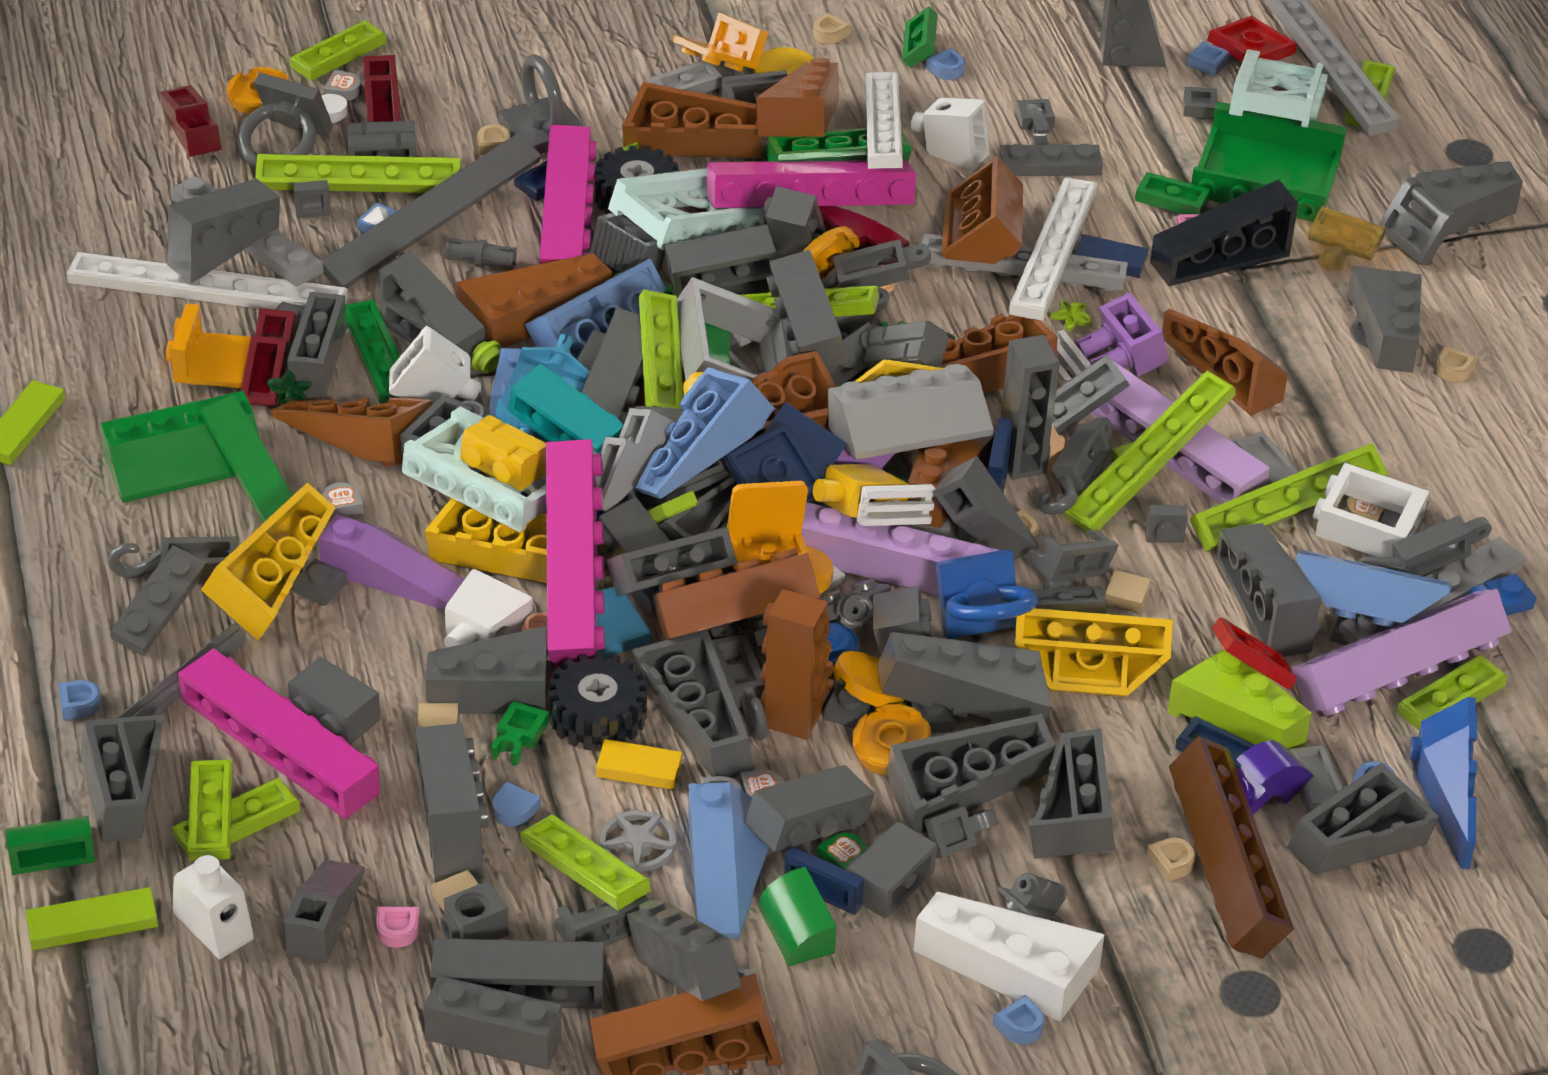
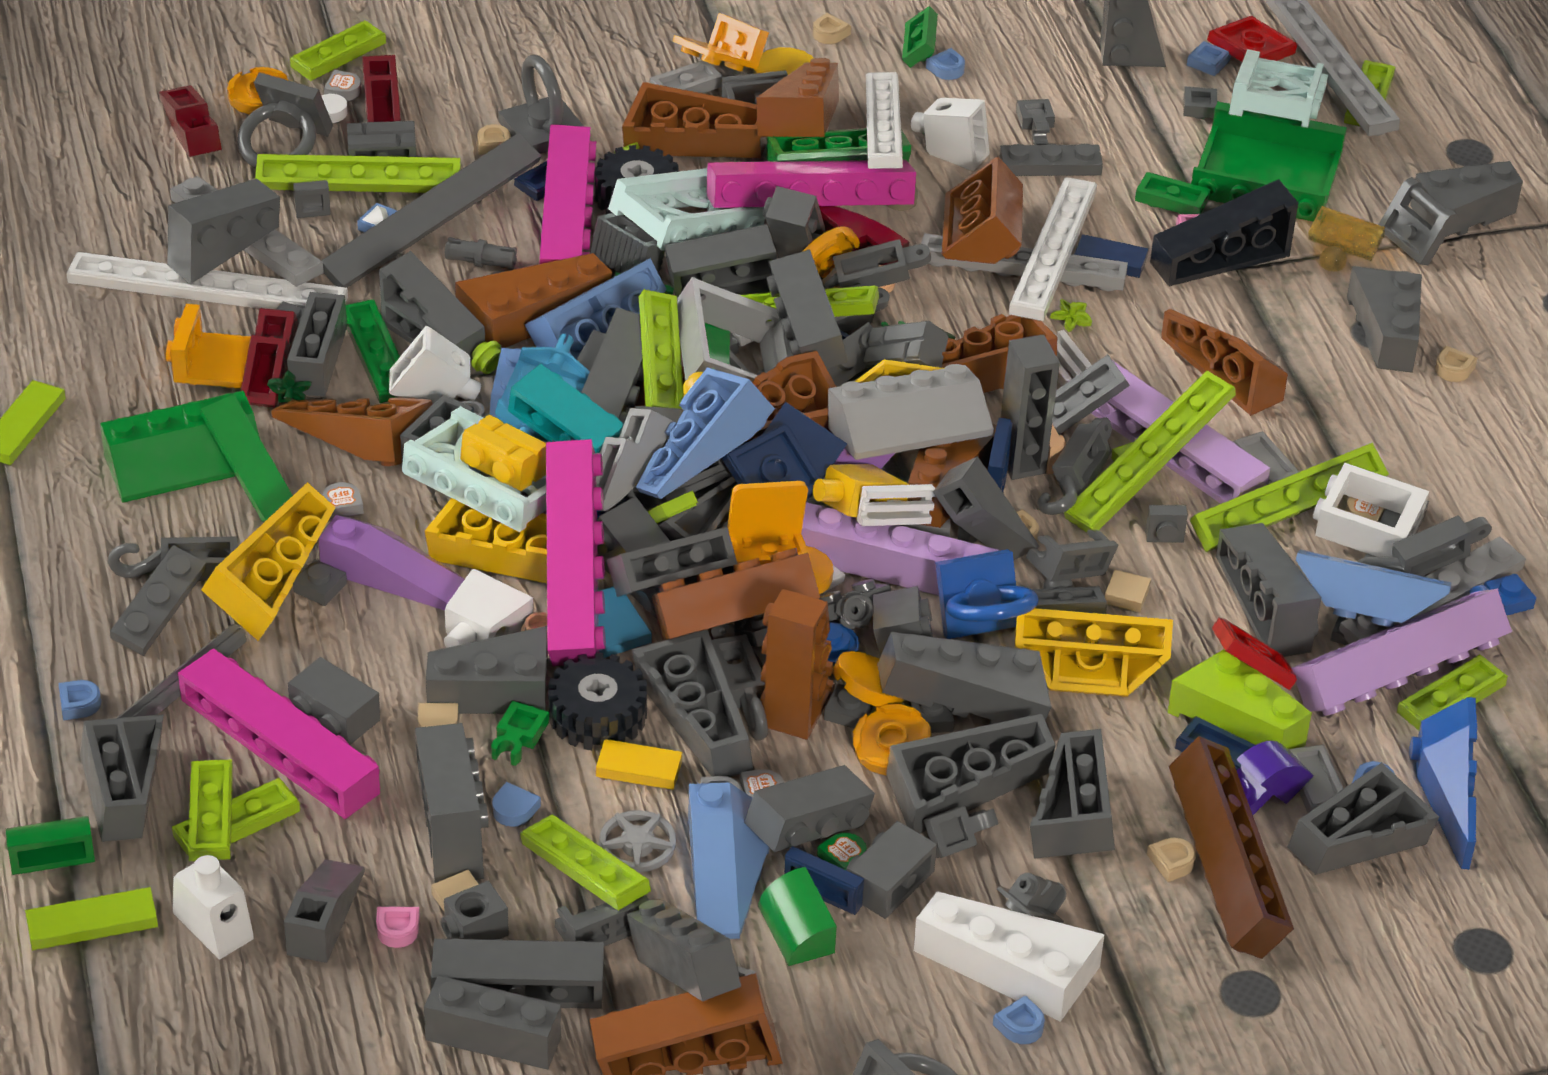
medium lavender brick [1074,293,1169,377] -> none

